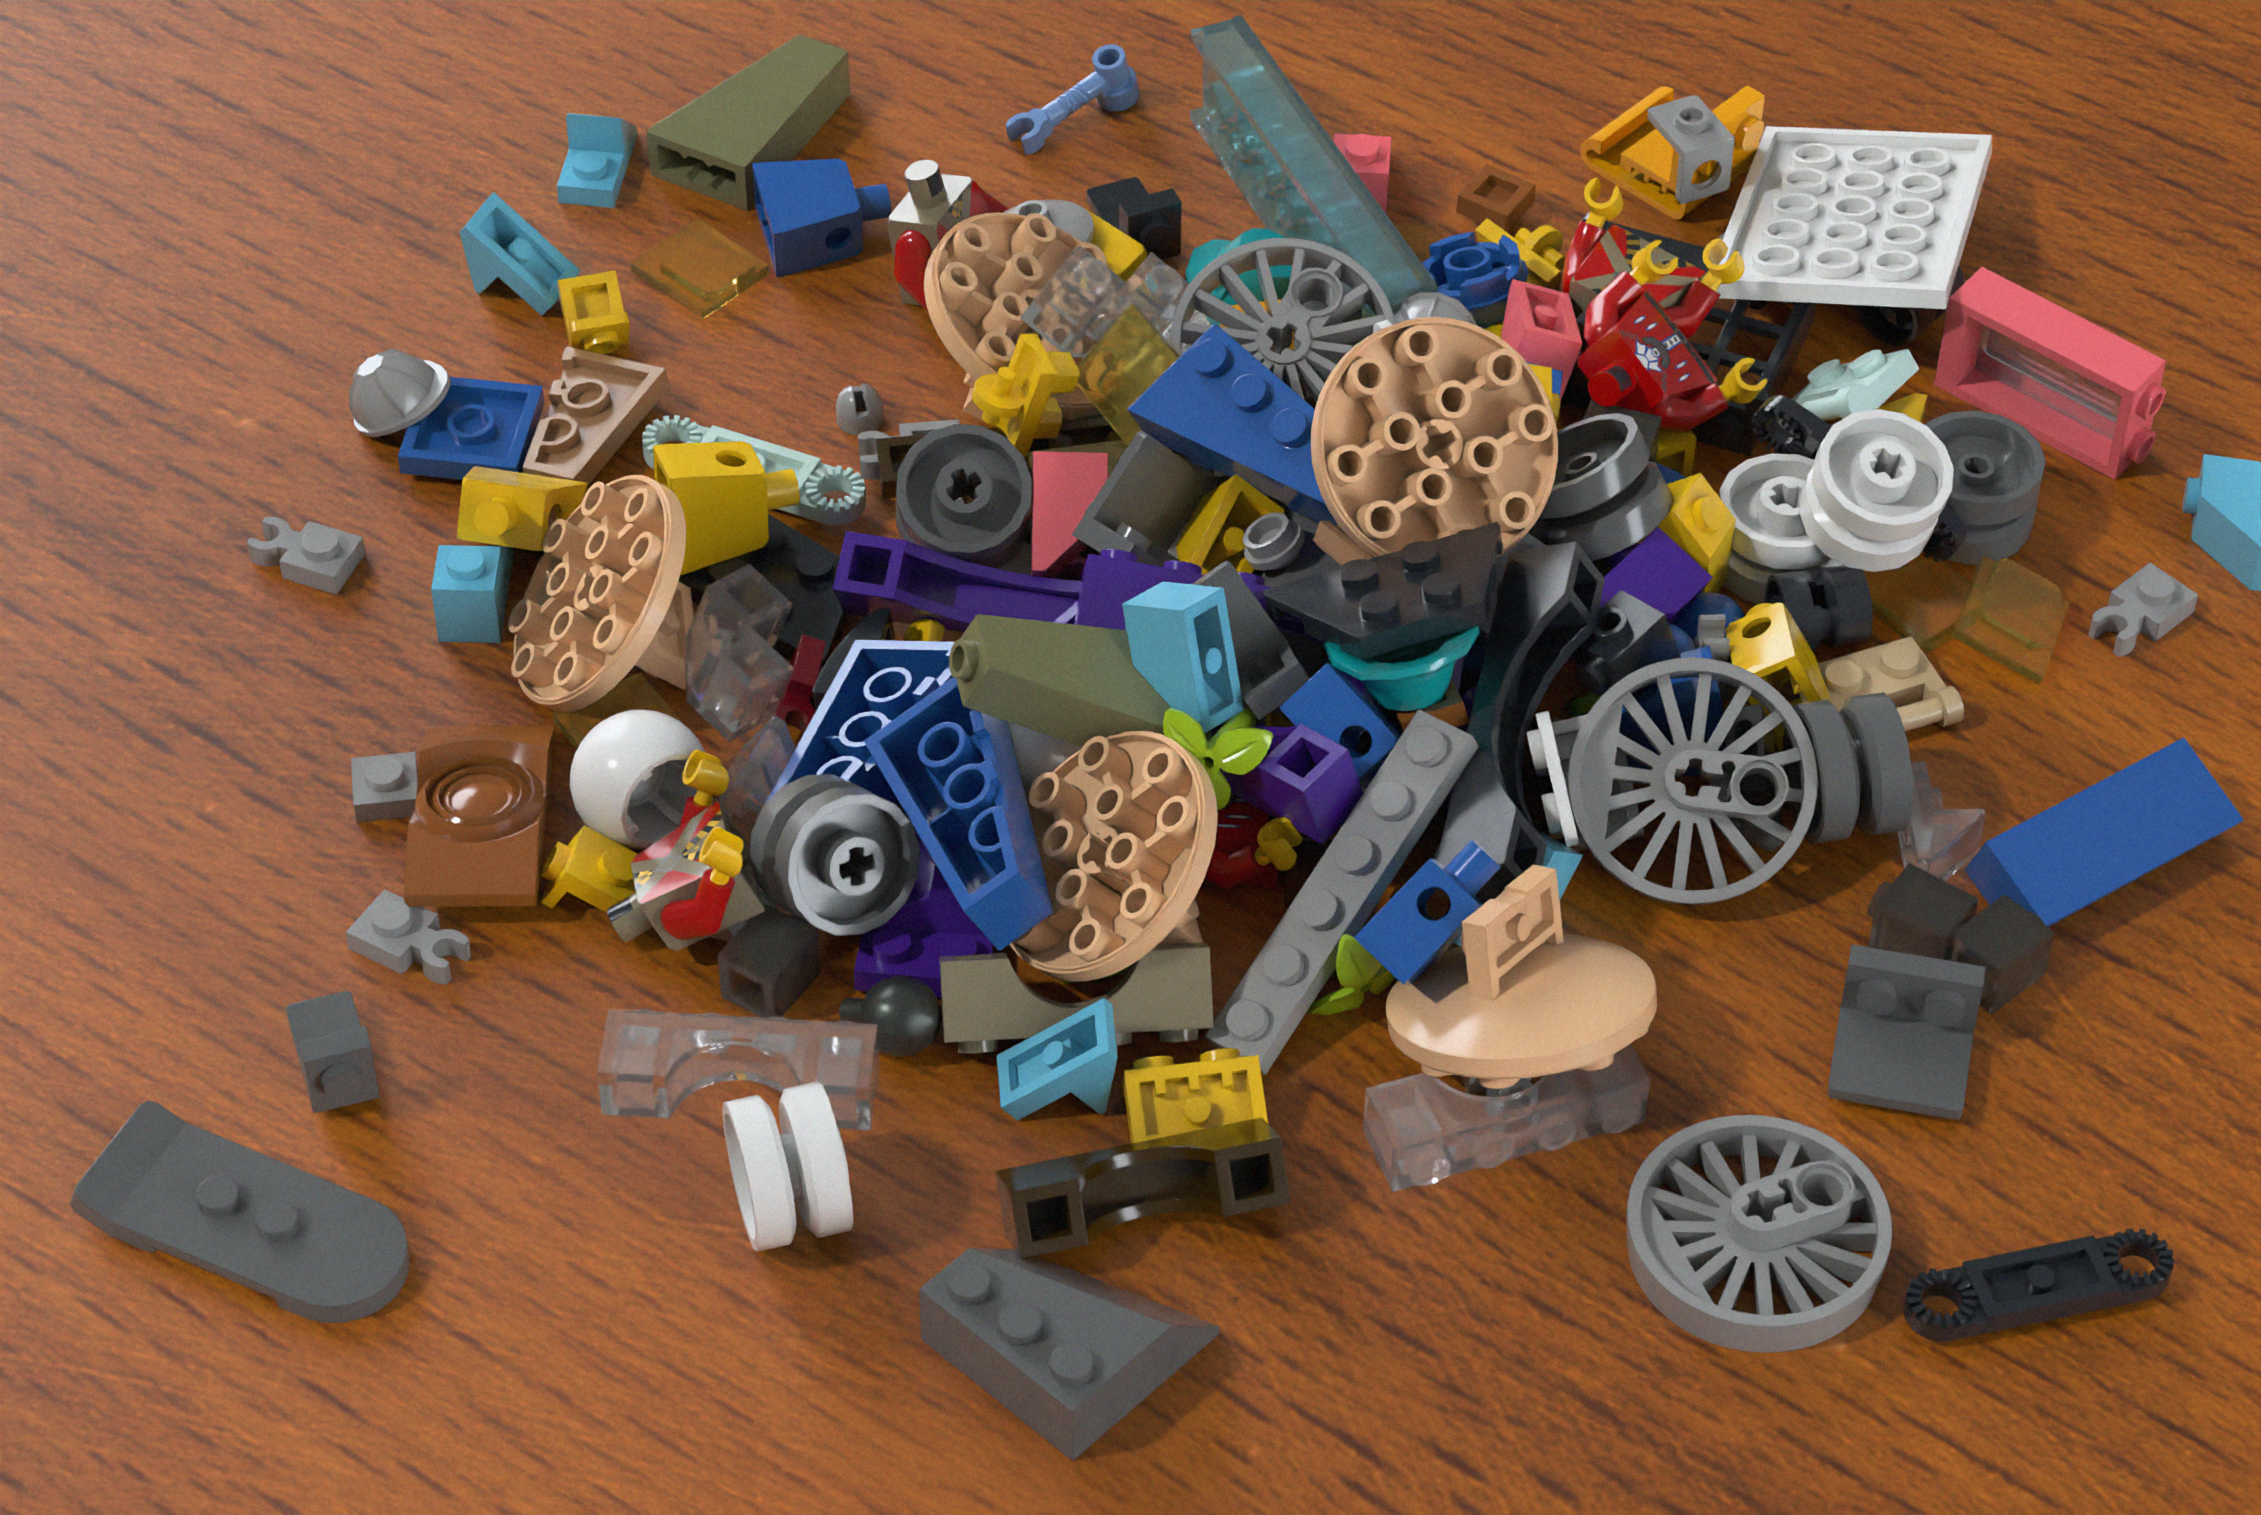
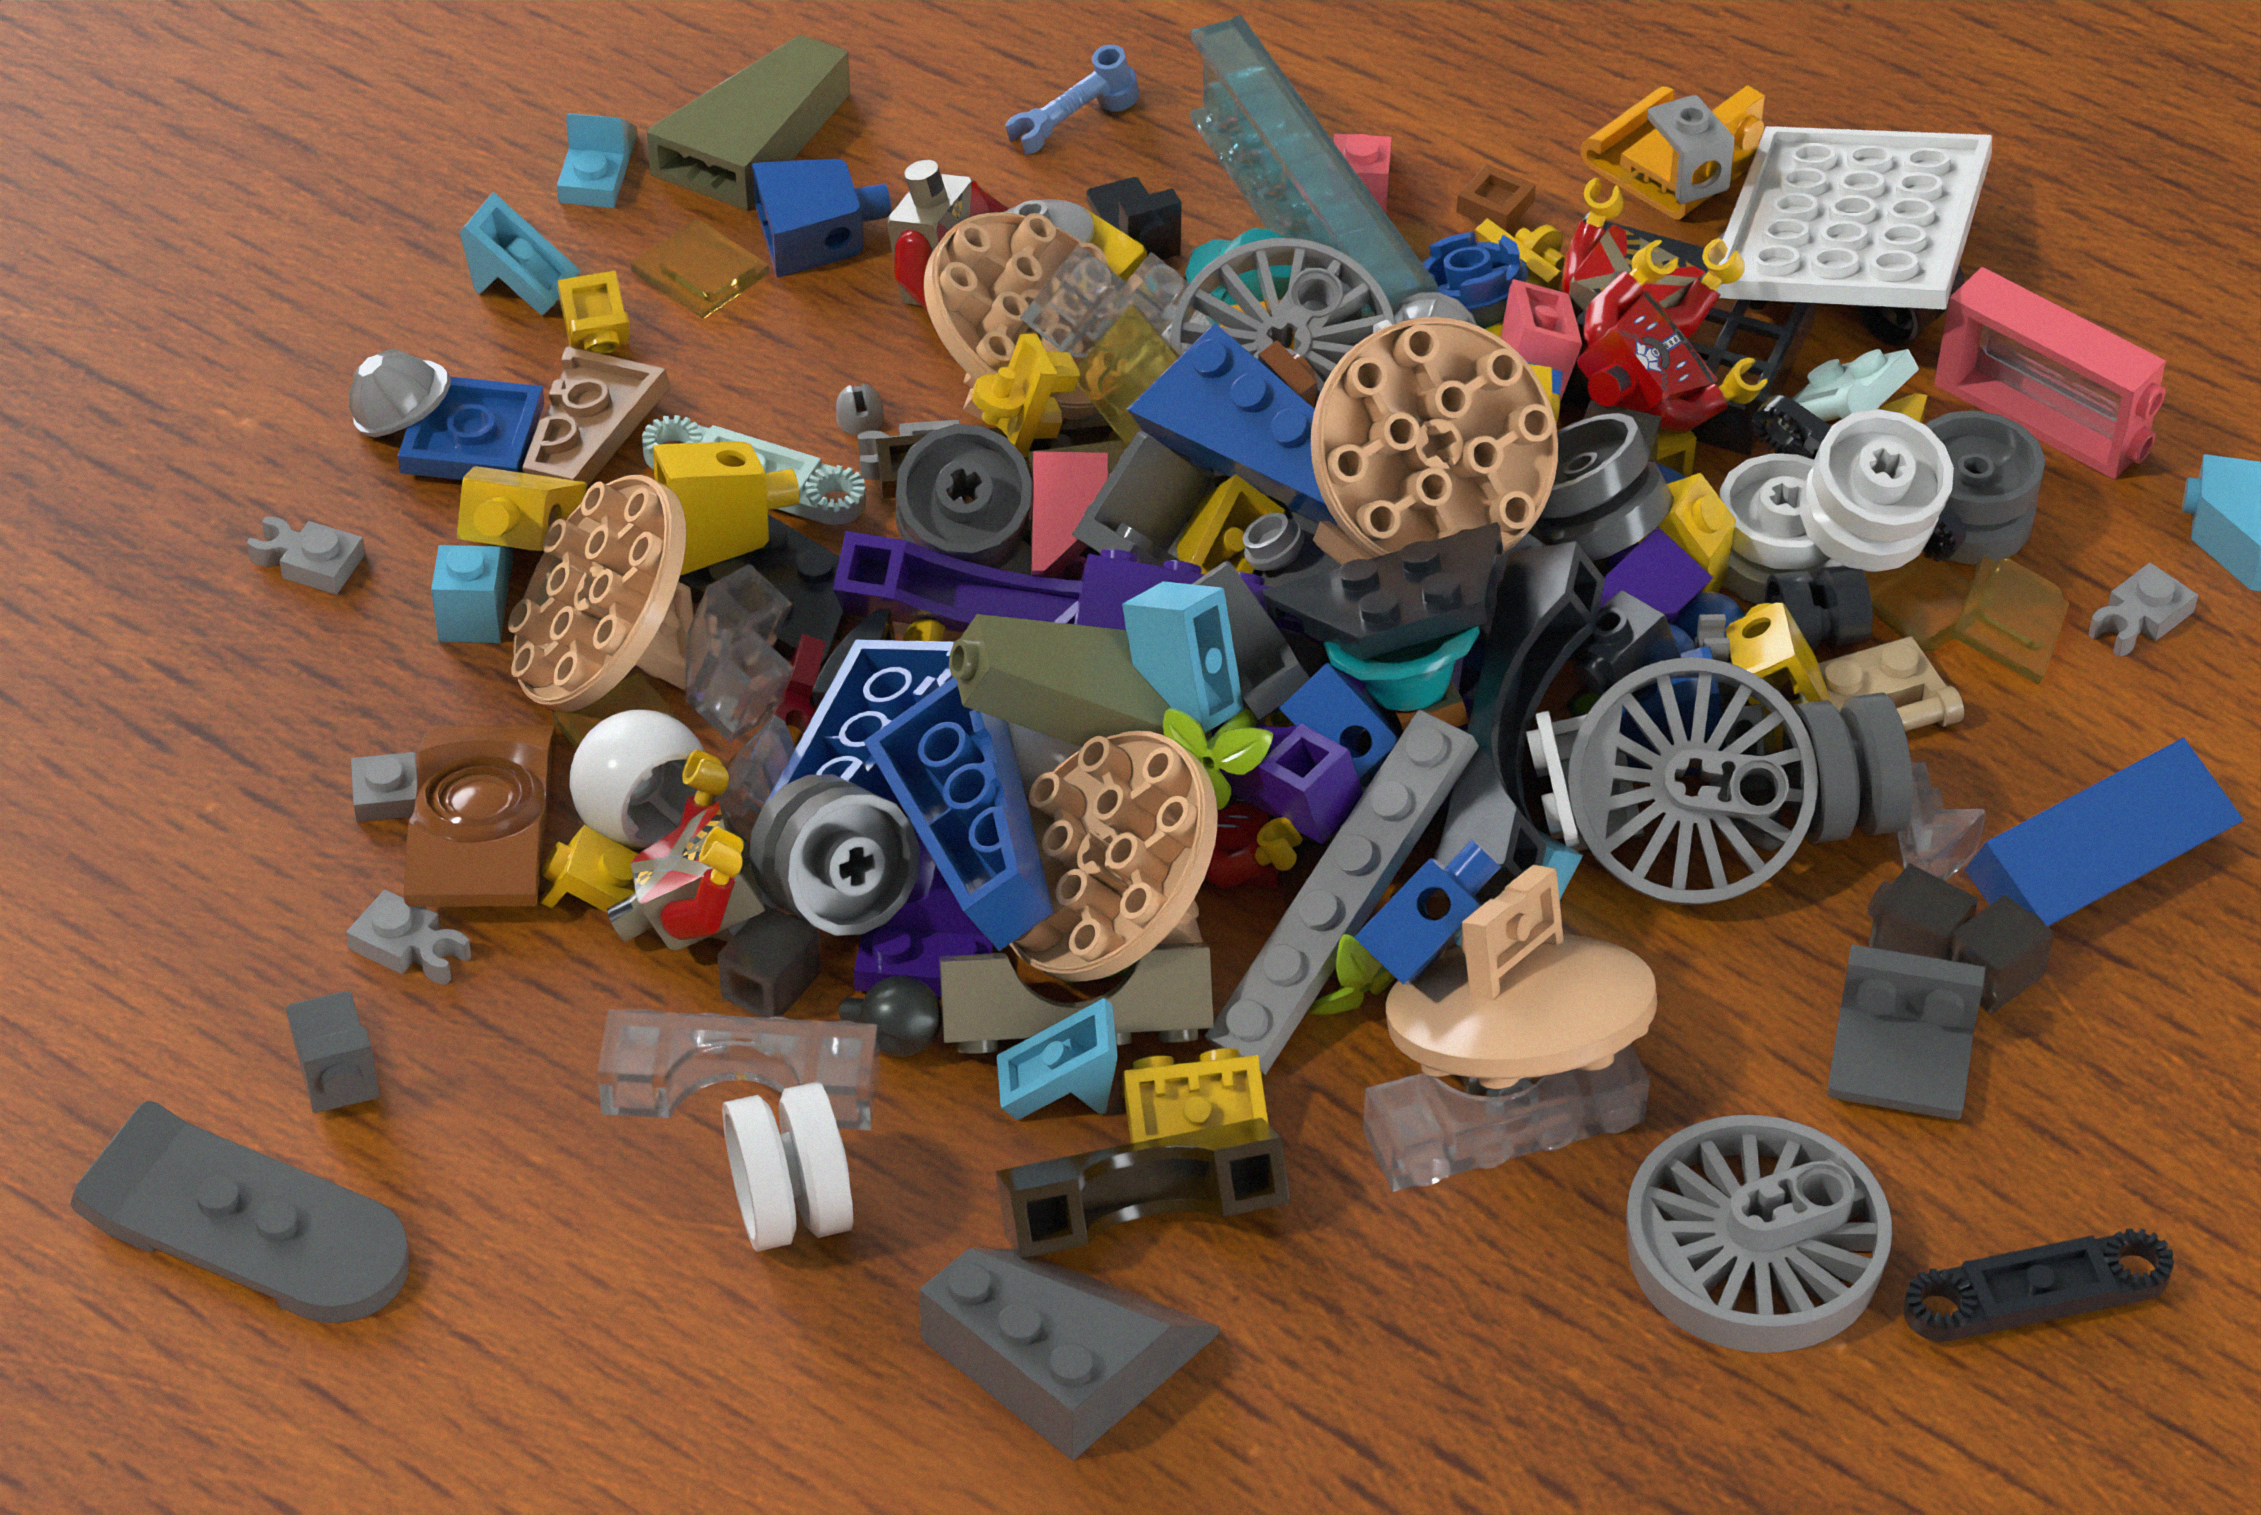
none -> dark orange plate [1258,340,1317,409]

